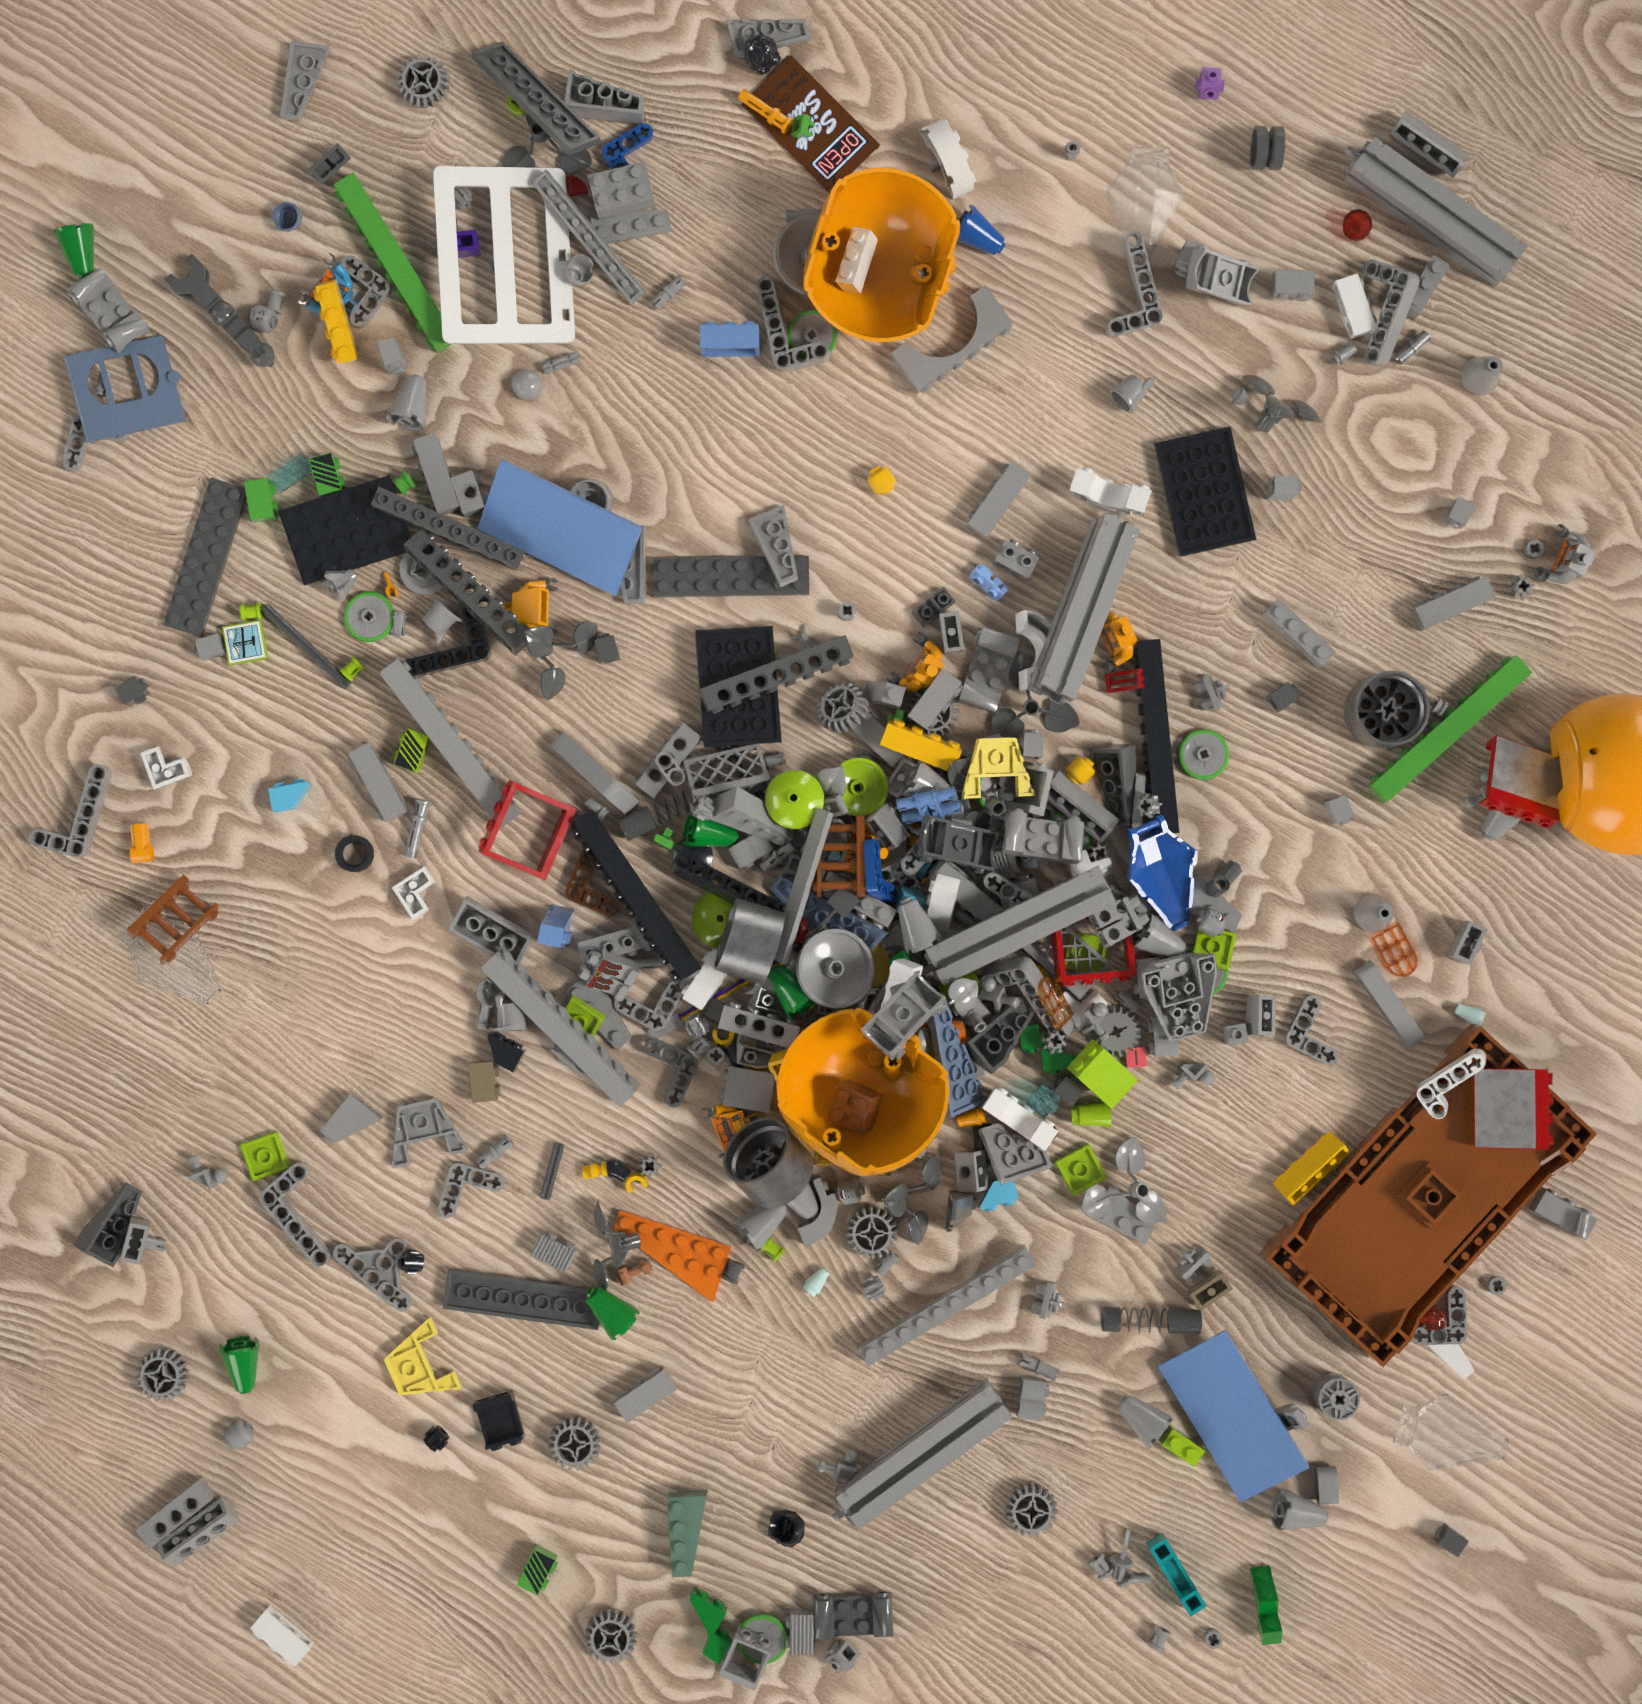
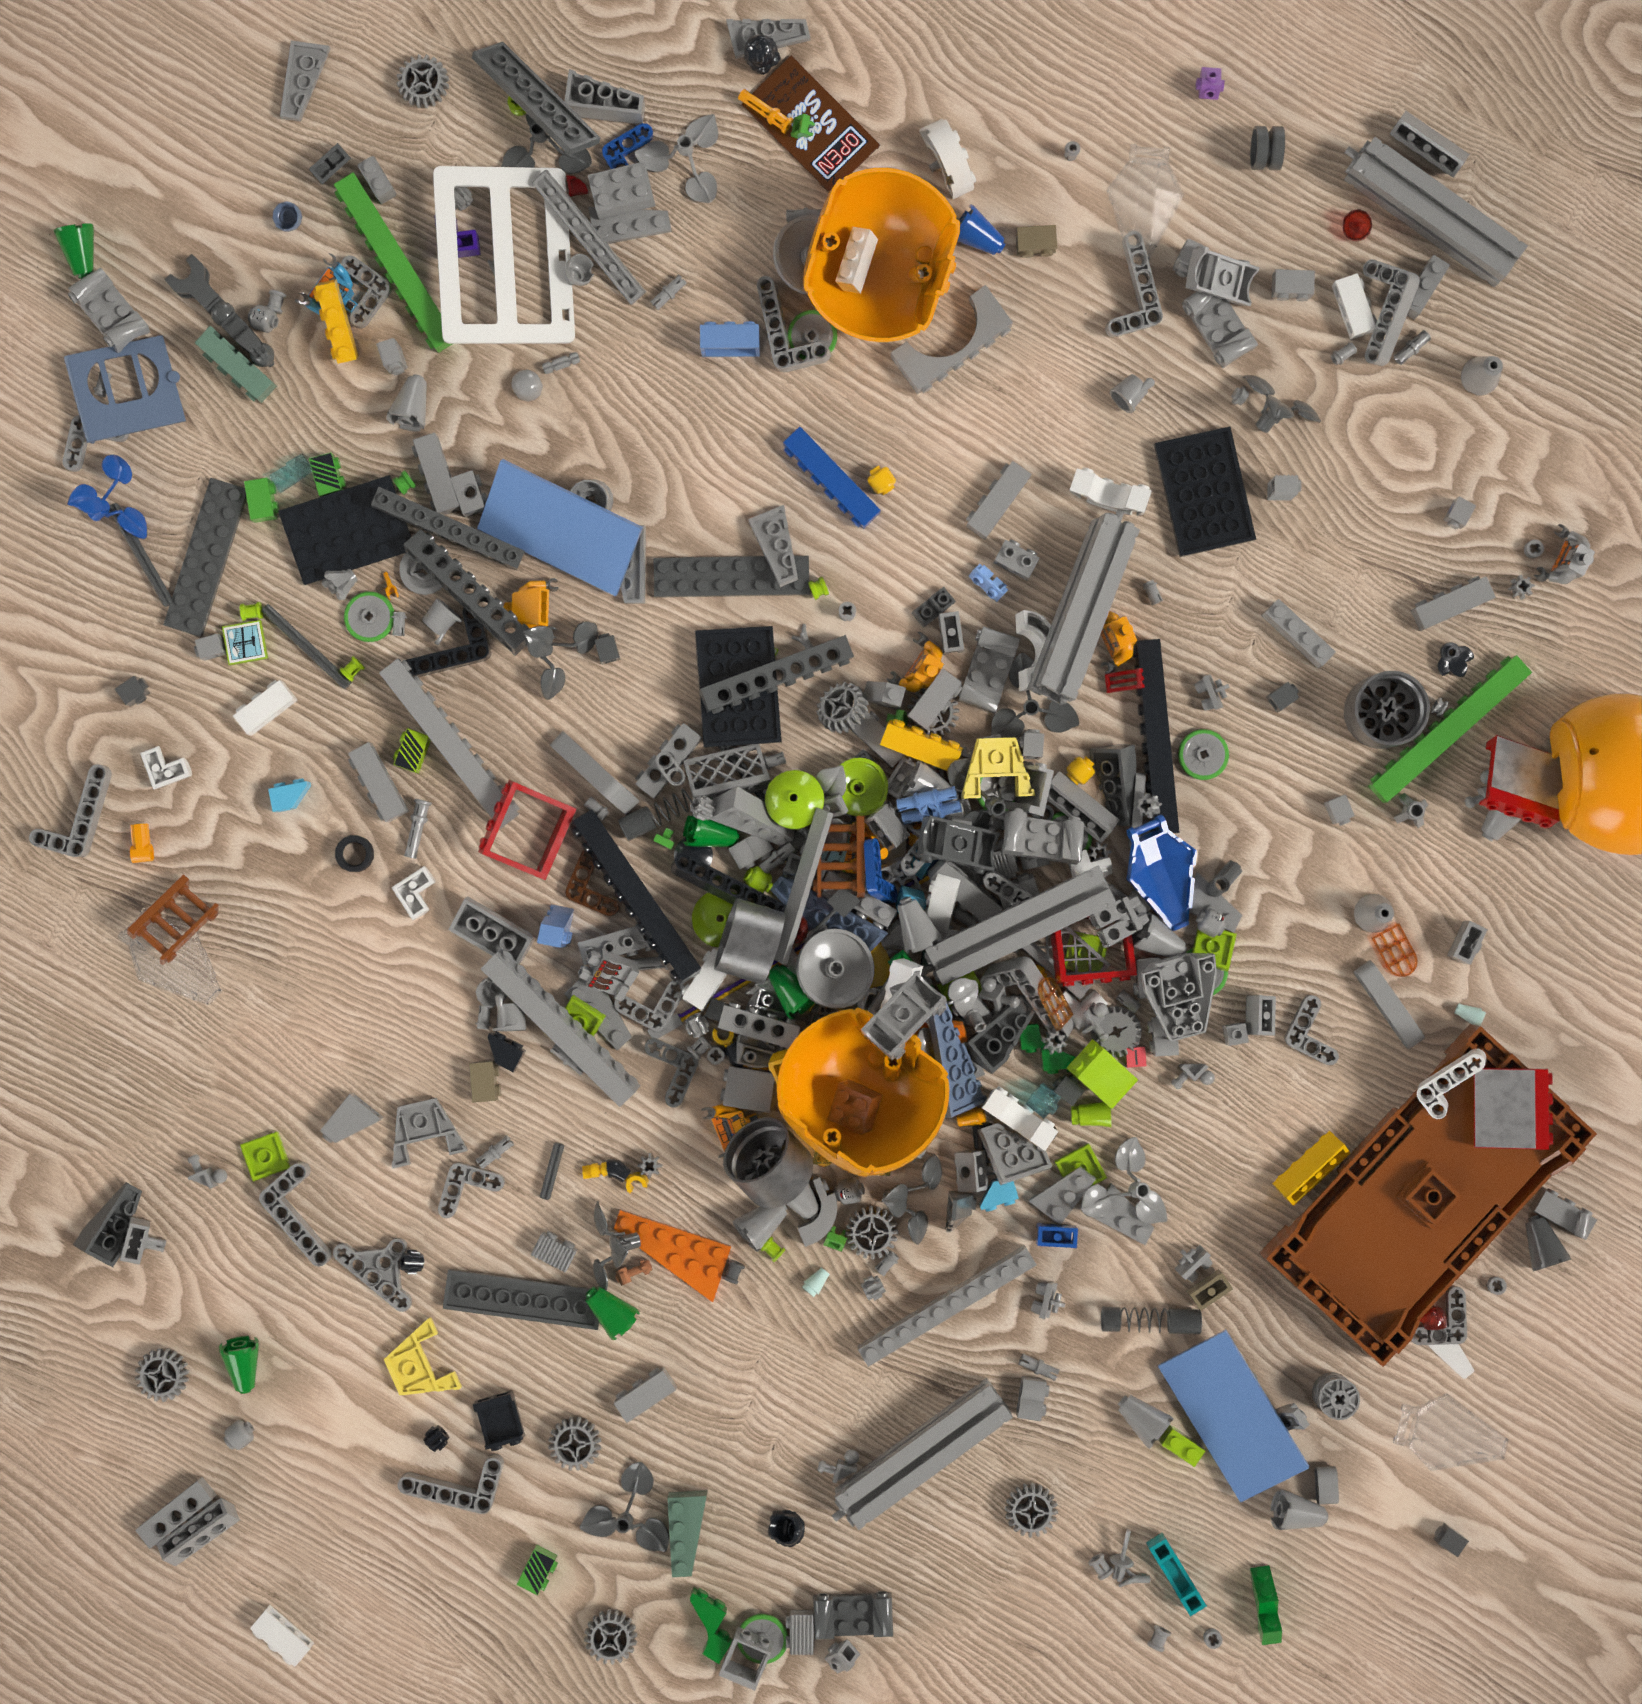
none -> blue plant [67,454,147,539]
none -> dark grey axle [110,503,172,607]
none -> sand green wedge [195,326,277,403]
none -> white brick [233,680,298,736]
none -> light grey brick [357,156,397,204]
none -> light grey beam [398,1454,504,1514]
none -> dark grey plant [579,1462,669,1552]
none -> light grey plant [635,114,718,203]
none -> lime head [743,866,773,893]
none -> blue brick [783,427,881,529]
none -> lime wheel [808,577,829,600]
none -> bright green tile [823,1226,847,1252]
none -> dark tan brick [1016,225,1057,258]
none -> light grey wing [1029,1166,1096,1225]
none -> blue brick [1035,1223,1078,1248]
none -> light grey pin [1143,580,1163,606]
none -> light grey piece [1182,292,1258,368]
none -> light grey rock [1394,793,1428,828]
none -> black plate [1438,642,1474,677]
none -> dark grey cone [1525,1215,1571,1272]

